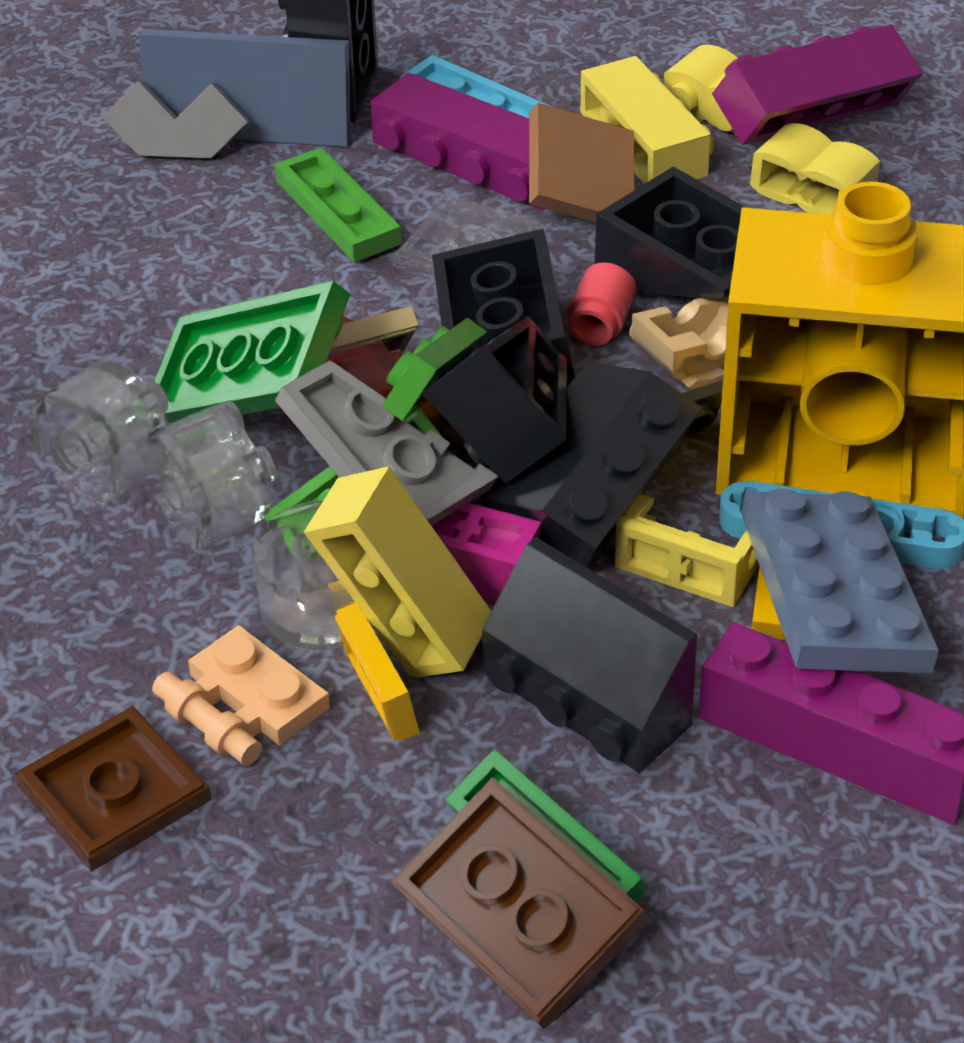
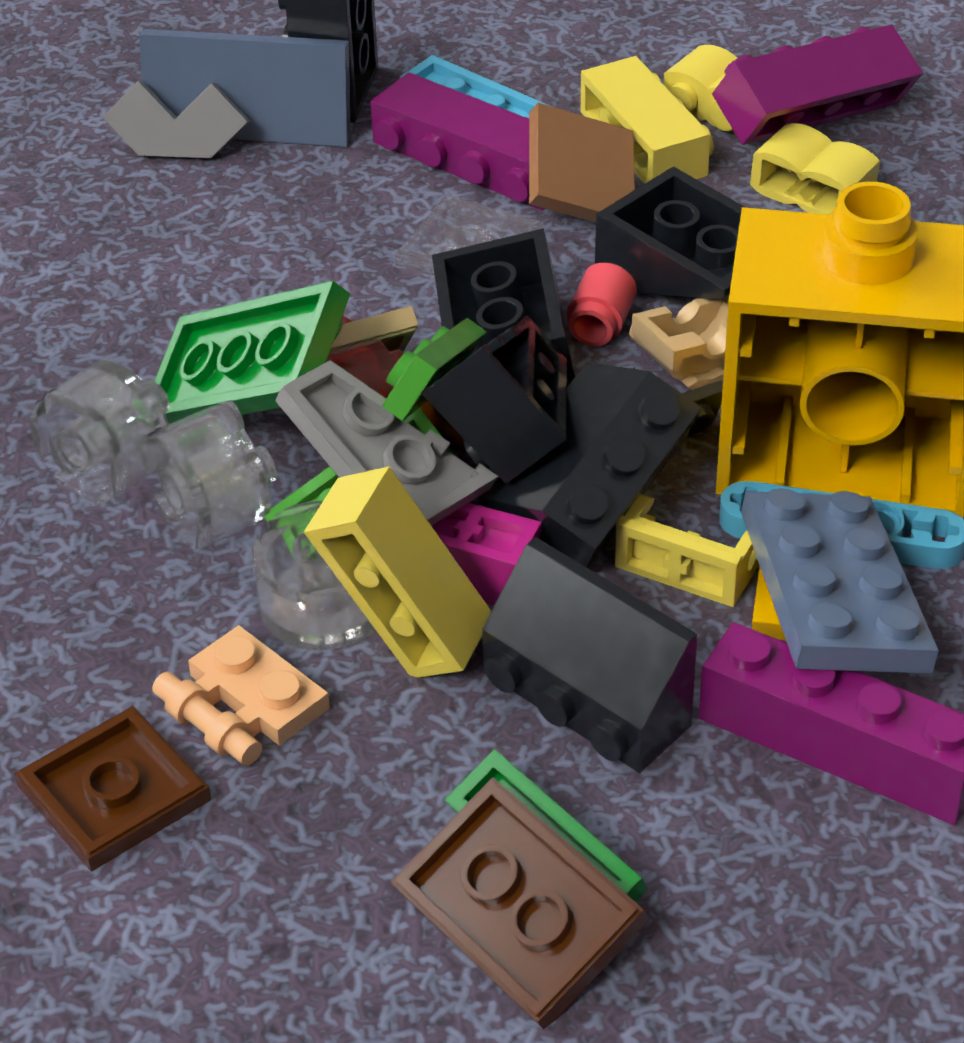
bright green plate [274,147,402,263] -> none
yellow tile [334,602,420,741] -> none

